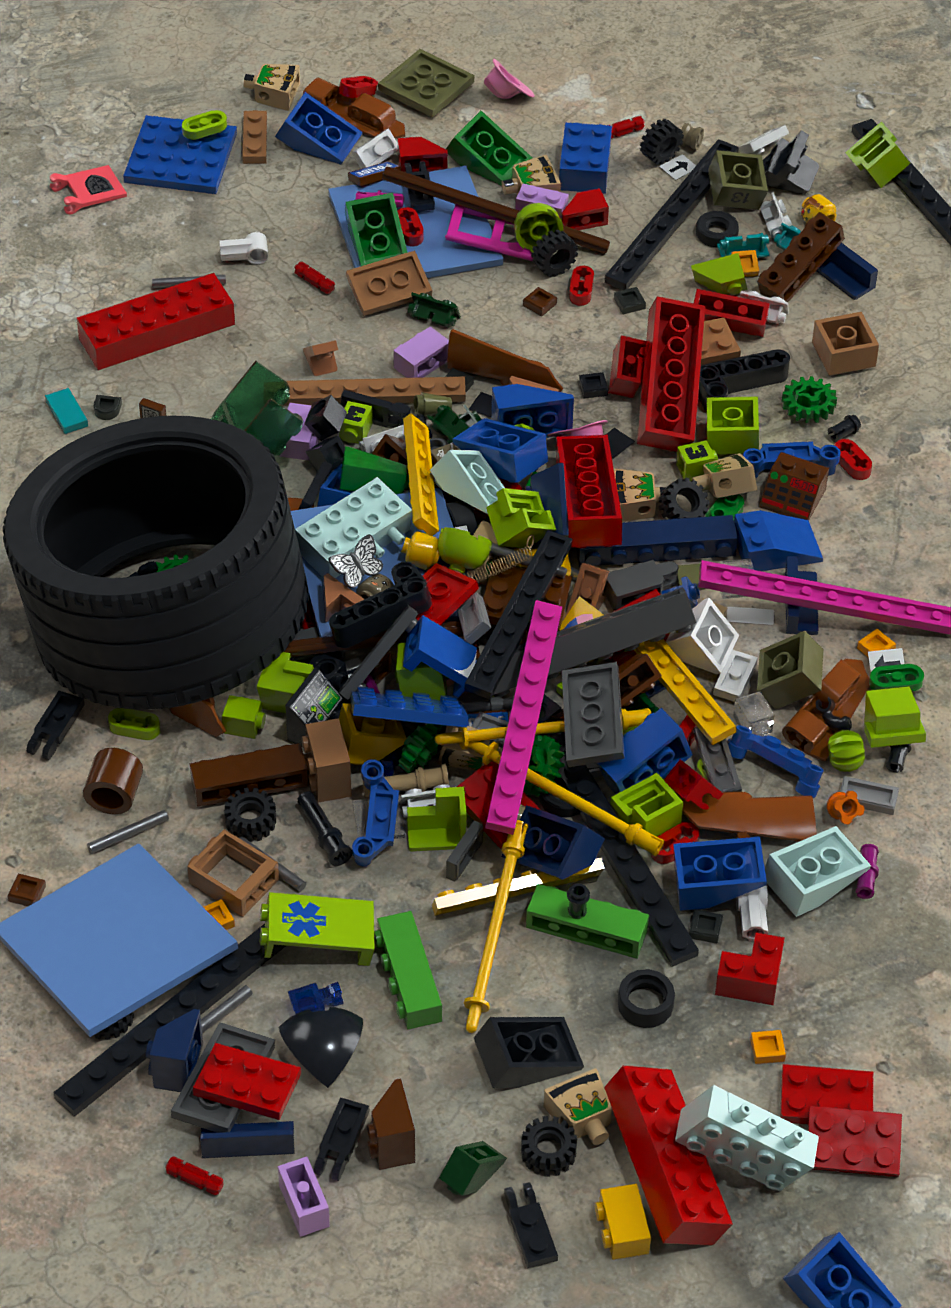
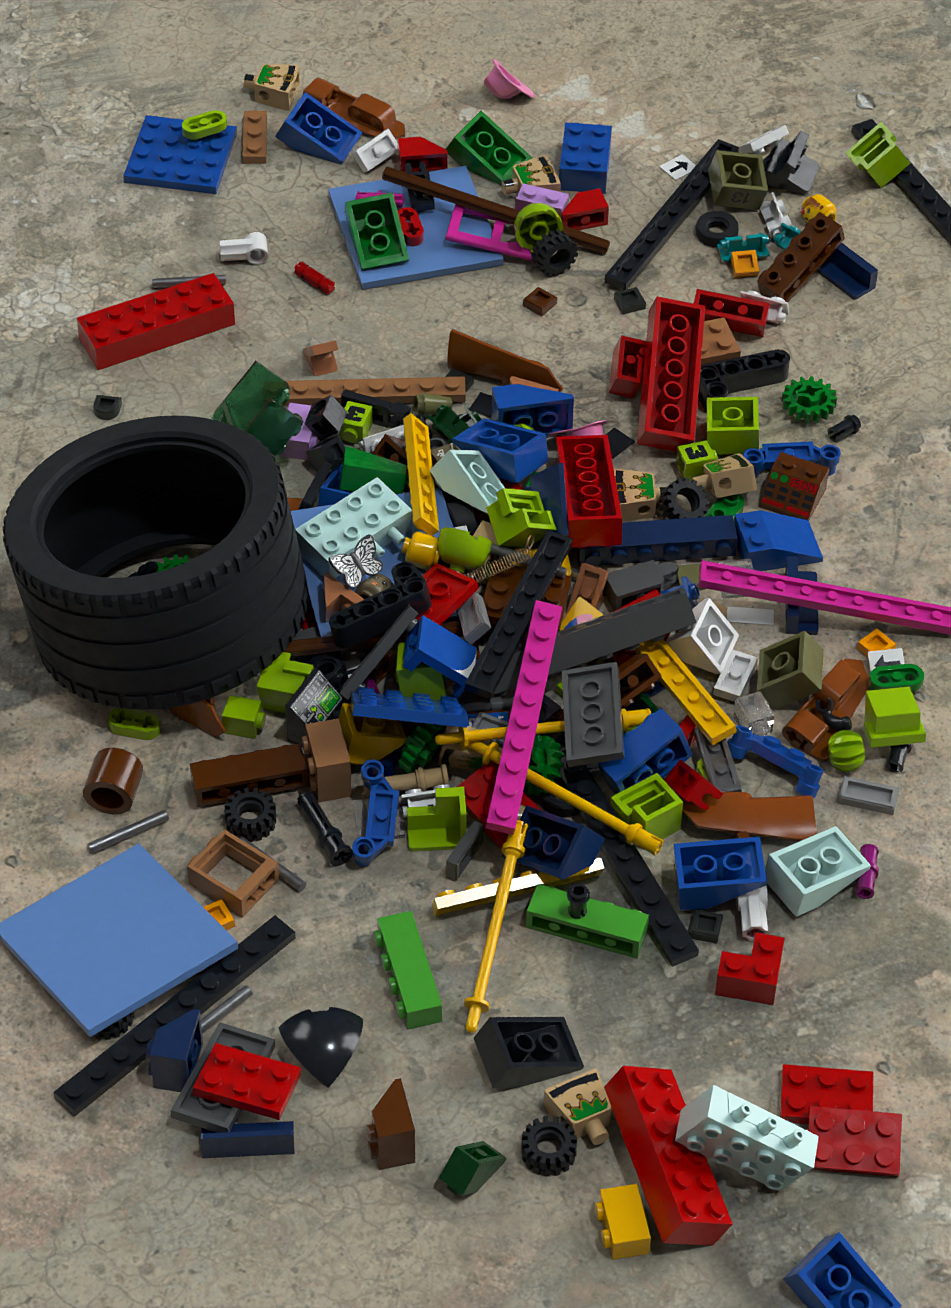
reddish brown tile [7,873,46,906] -> none
black hinge [26,690,85,760] -> none
teal tile [45,388,88,434] -> none
coral flag [50,165,127,214] -> none
reddish brown tile [139,398,167,419] -> none
red axle [165,1156,224,1195] -> none
lime panel [260,892,374,966] -> none
lavender brick [278,1157,330,1237] -> none
clear blue plate [288,982,344,1014] -> none
black hinge [314,1098,370,1181] -> none
red beam [338,76,378,98] -> none
medium nougat plate [346,251,433,316] -> none
tile [348,161,401,186] -> none
olive plate [378,49,474,118] -> none
lavender brick [394,327,449,378] -> none
dark green hinge [408,292,461,328] -> none
black hinge [504,1182,558,1268] -> none
red beam [569,265,594,306] -> none
black tile [579,372,608,399] -> none
red axle [608,116,645,139] -> none
black tyre [618,969,675,1028] -> none
black tyre [640,119,684,165] -> none
red beam [651,822,699,864] -> none
dark tan wheel [679,123,704,151] -> none
lime slope [691,253,747,295] -> none
light orange tile [750,1030,786,1064] -> none
medium nougat brick [812,311,879,376] -> none
orange brick [827,791,865,824] -> none
red beam [834,439,872,480] -> none

